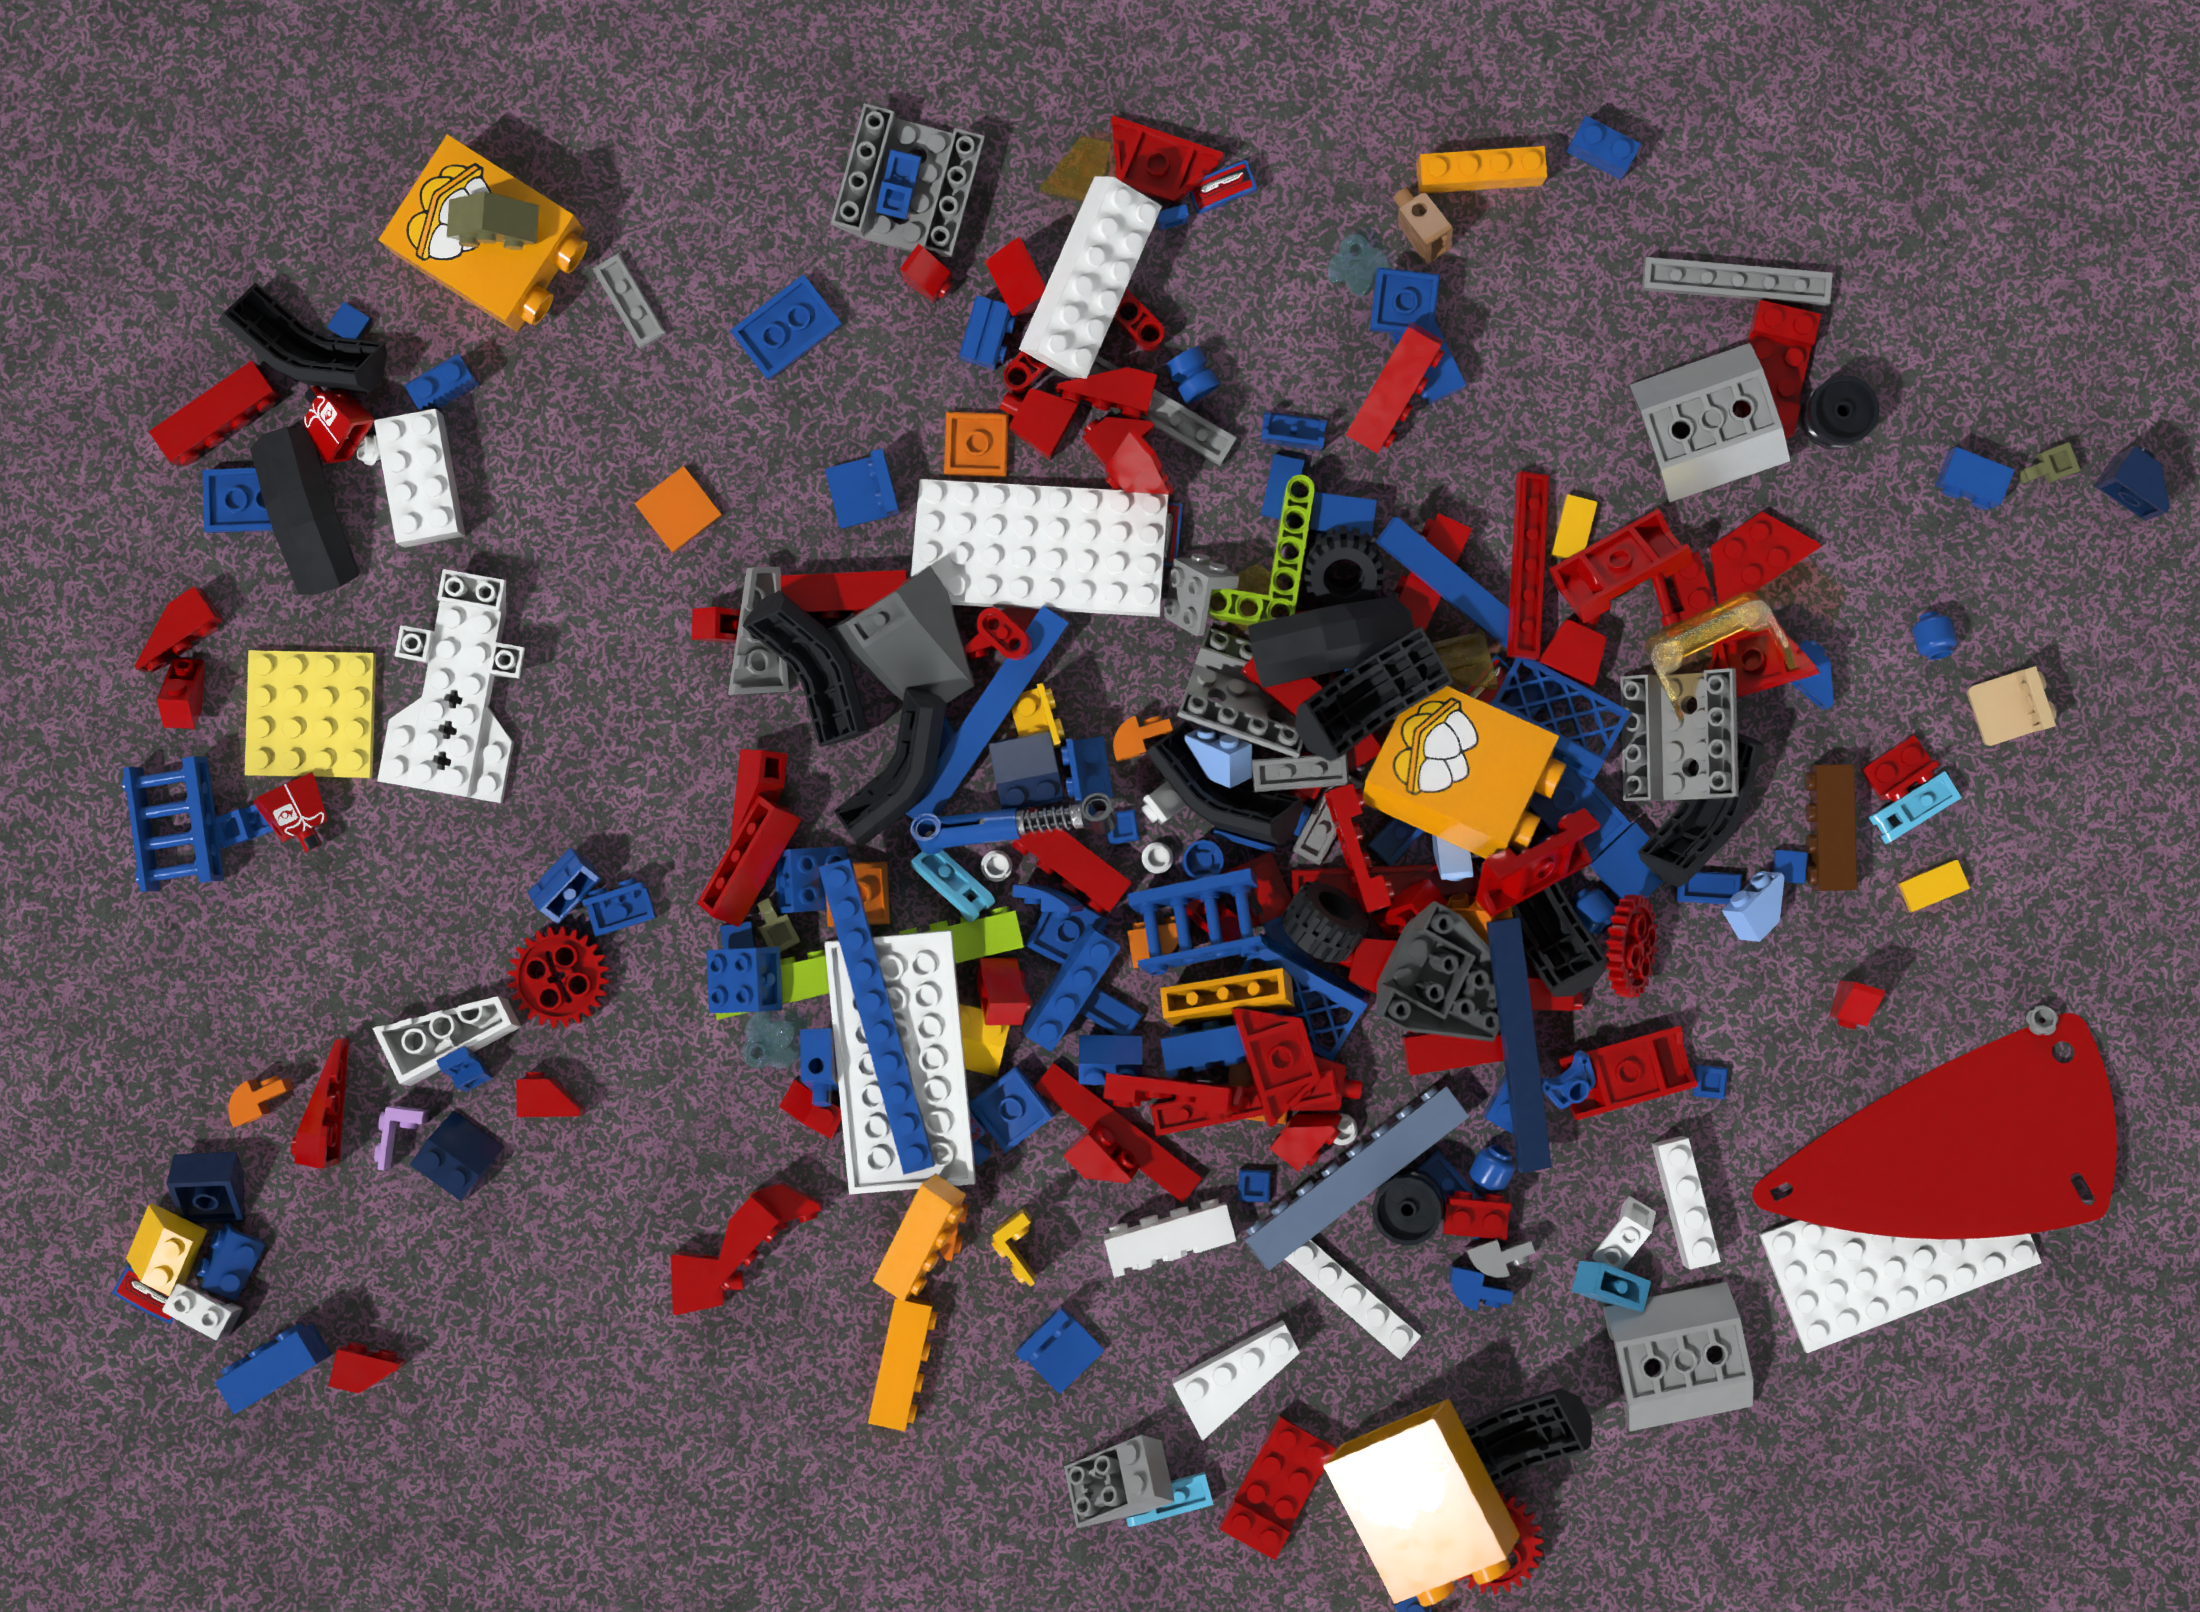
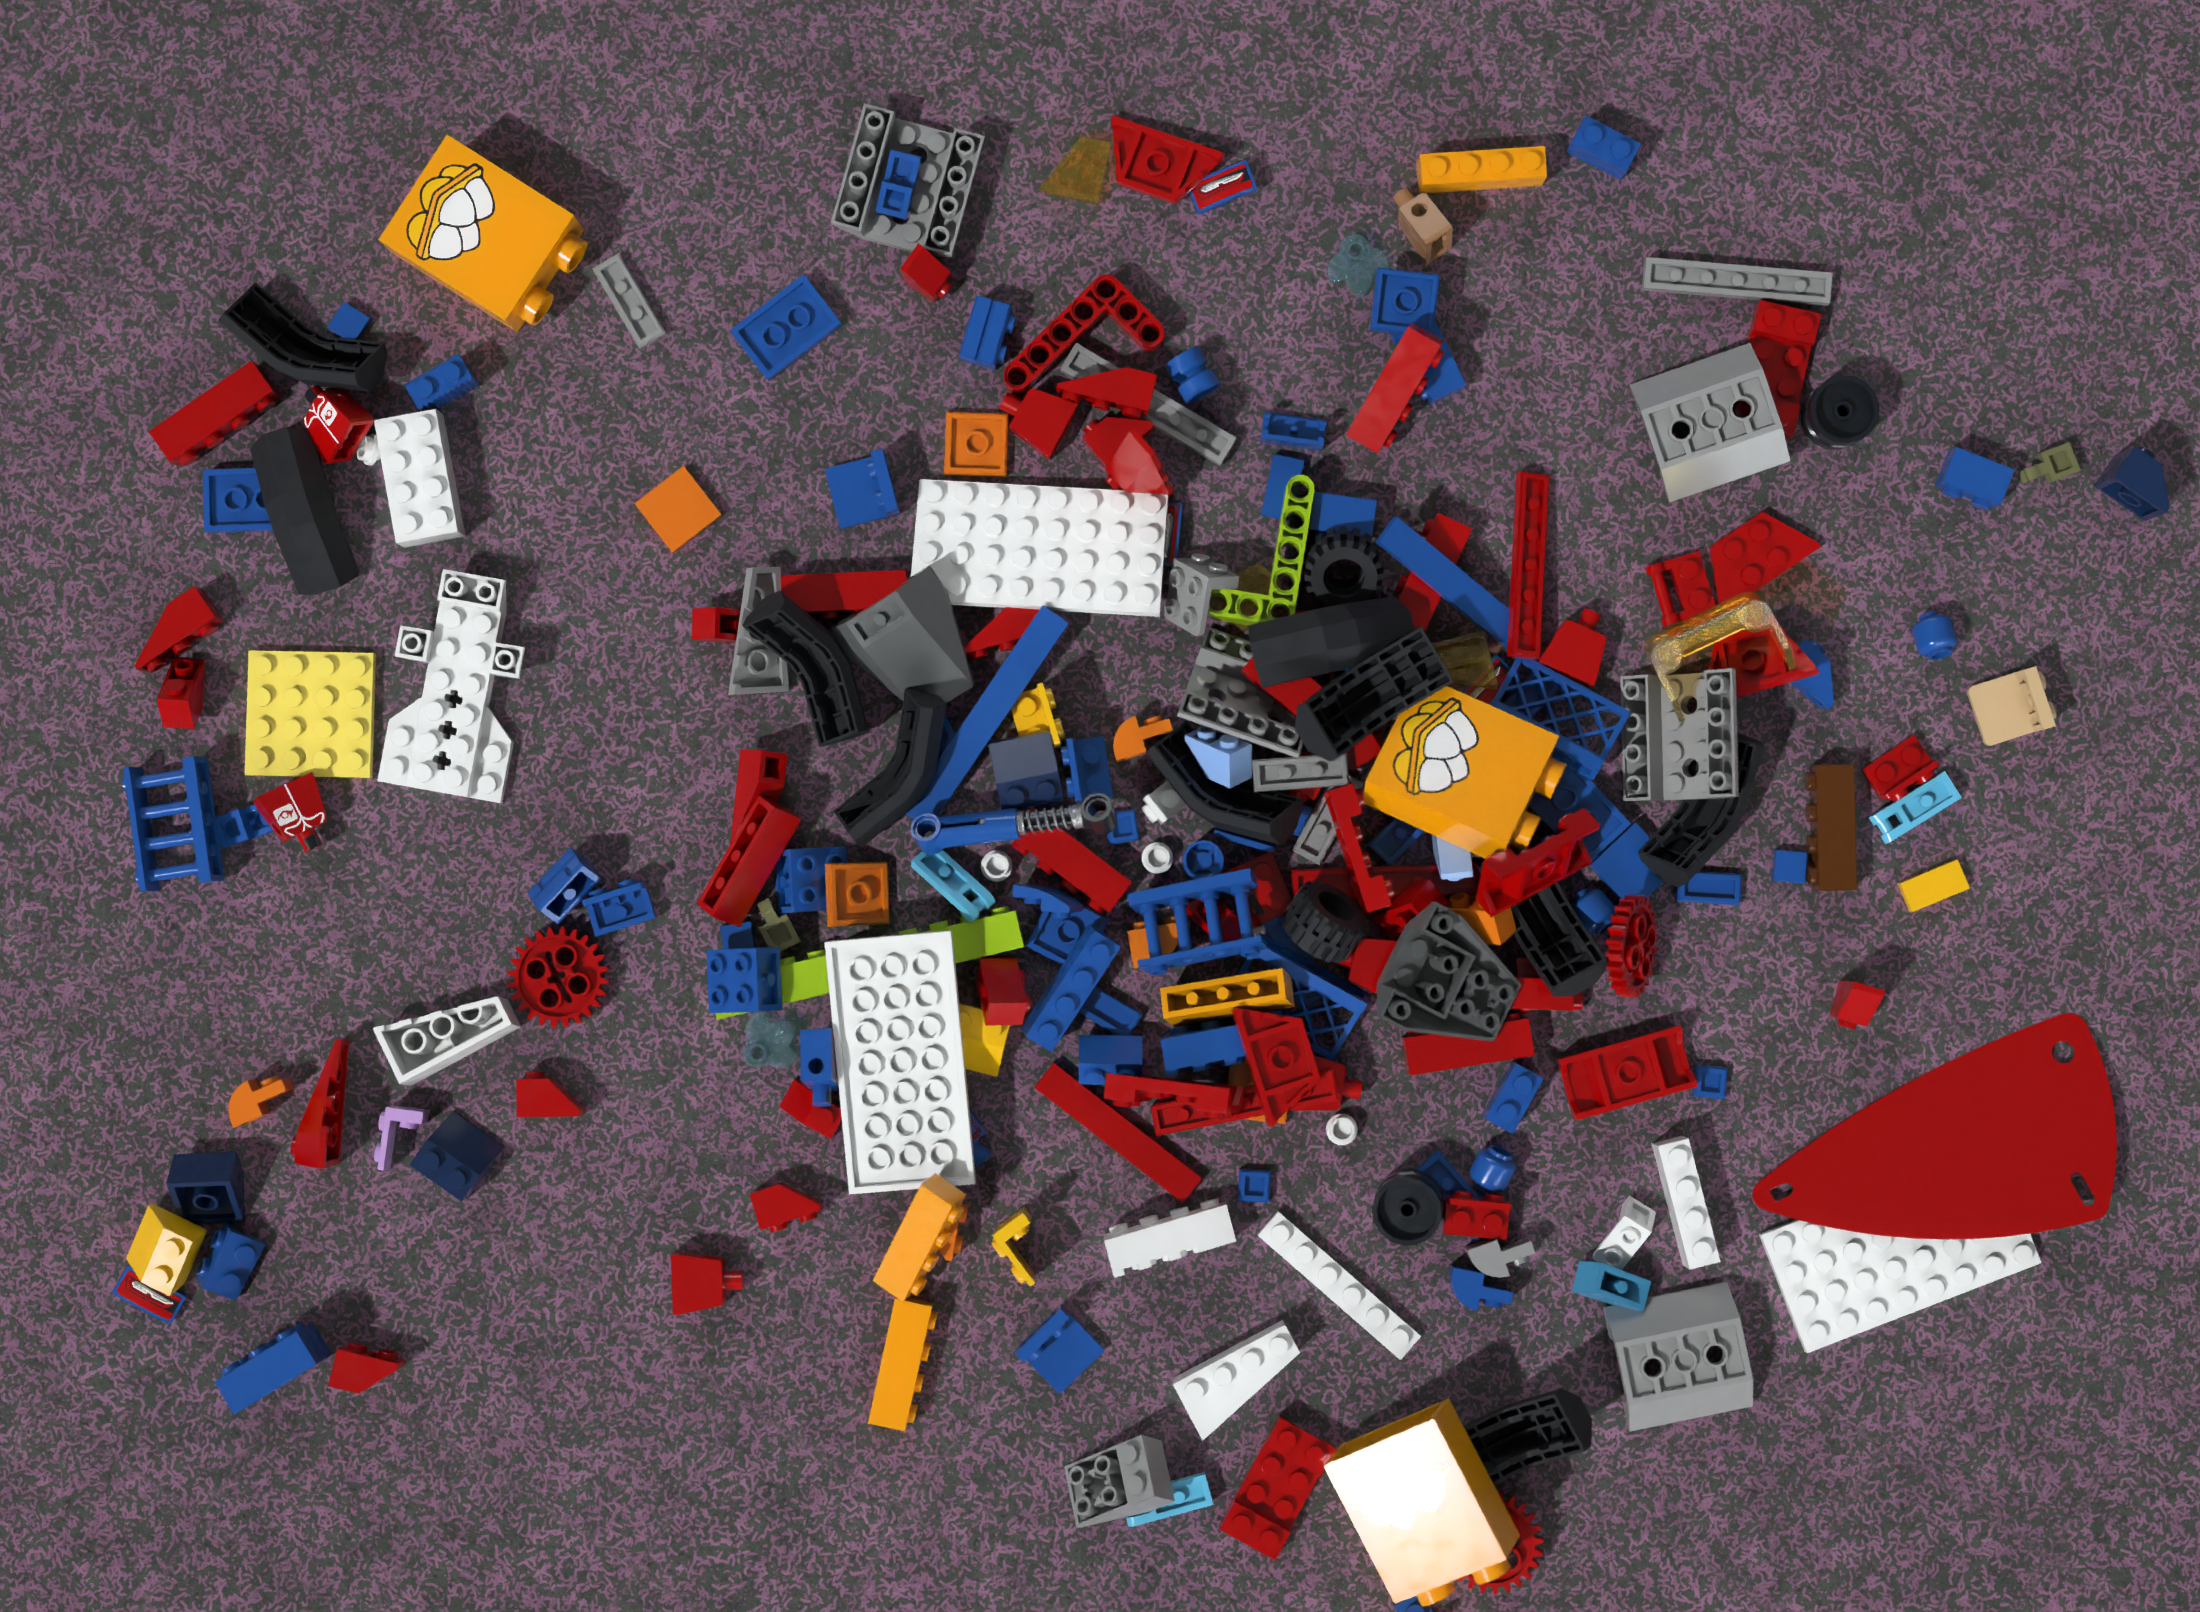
white bracket [163,1283,243,1341] -> none
blue slope [436,1046,493,1092] -> none
olive brick [446,192,539,250] -> none
red slope [711,1193,783,1293] -> none
blue plate [819,858,936,1175] -> none
blue tile [969,1065,1055,1153] -> none
red plate [977,607,1032,660] -> none
red slope [985,237,1046,316] -> none
white brick [1019,177,1162,379] -> none
red slope [1063,1122,1140,1184] -> none
blue tile [1156,204,1189,231] -> none
sand blue brick [1243,1085,1469,1271] -> none
red slope [1269,1113,1342,1172] -> none
dark blue tile [1486,917,1552,1173] -> none
blue piece [1541,1050,1596,1109] -> none
red piece [1549,509,1693,623] -> none
yellow tile [1551,494,1598,559] -> none
light blue slope [1721,871,1785,942] -> none
light grey plate [2026,1005,2058,1035] -> none

